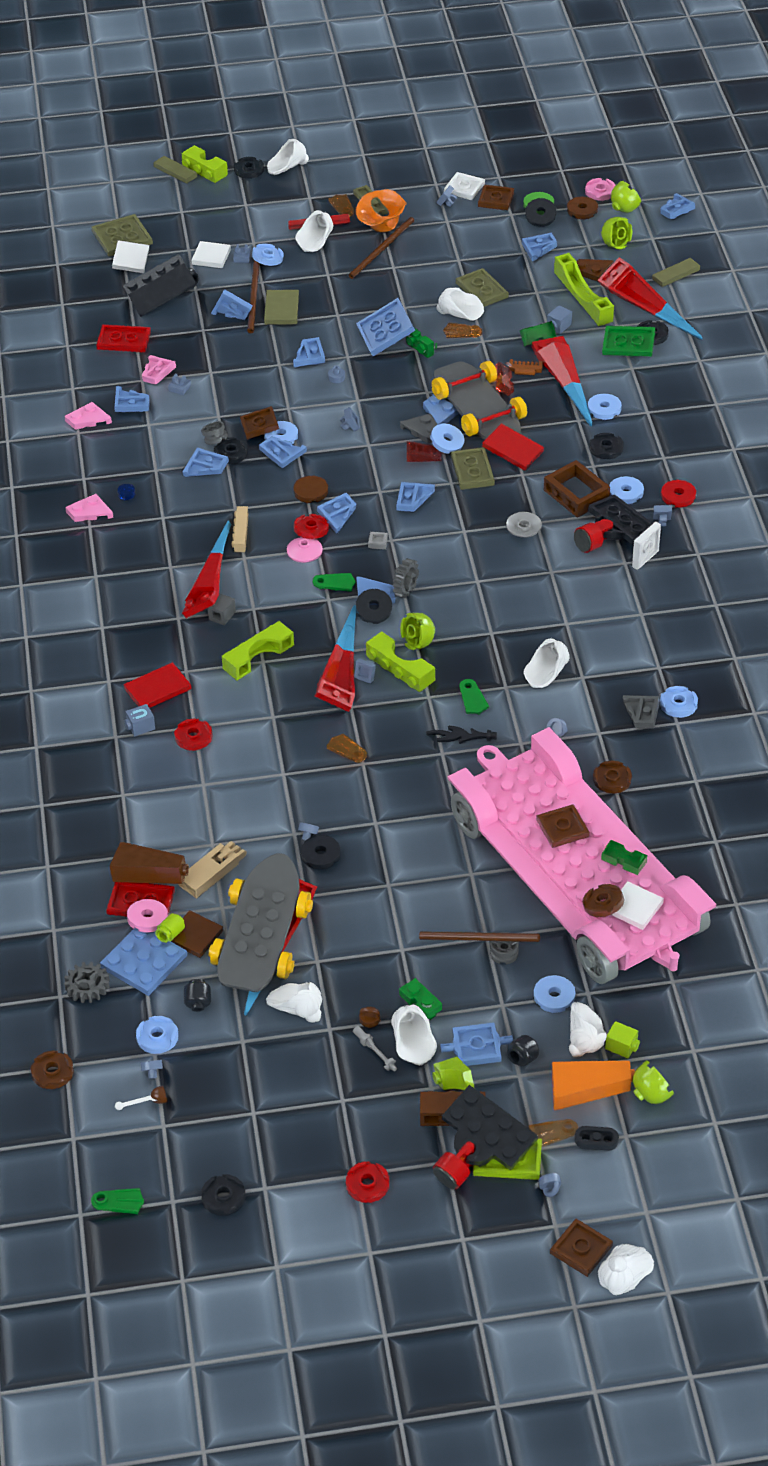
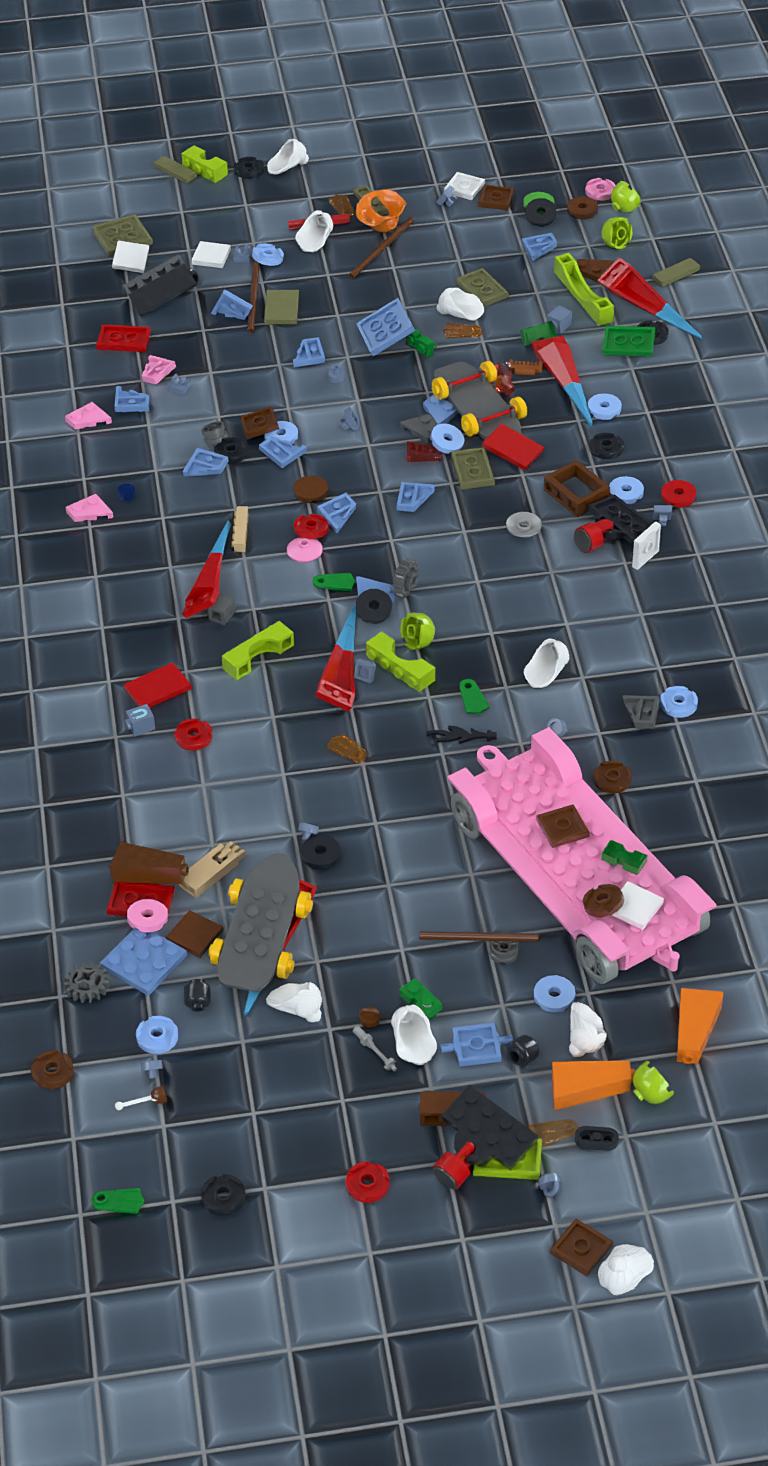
lime brick [155,913,185,943] -> none
light grey tile [368,532,388,549] -> none
lime arch [432,1057,474,1090] -> none
lime brick [605,1021,640,1058] -> none
medium blue wing [660,193,695,219] -> none
none -> orange slope [677,988,724,1064]

